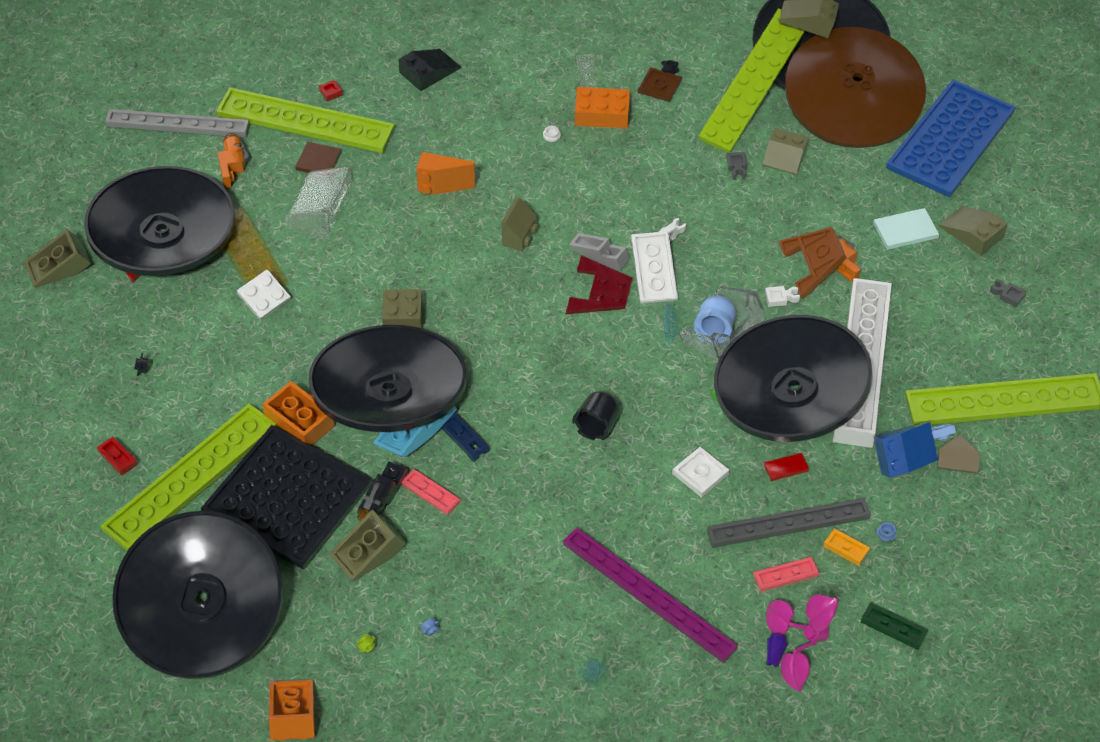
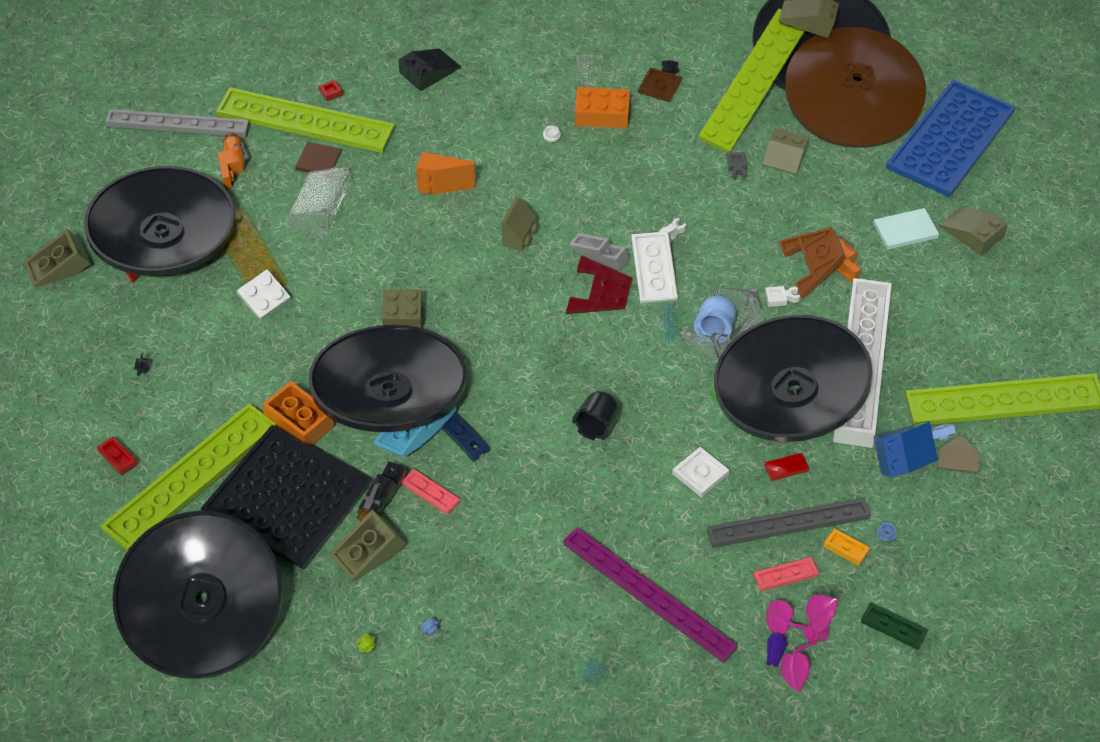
orange slope [269,679,314,741] -> none
dark grey plate [990,279,1027,308] -> none

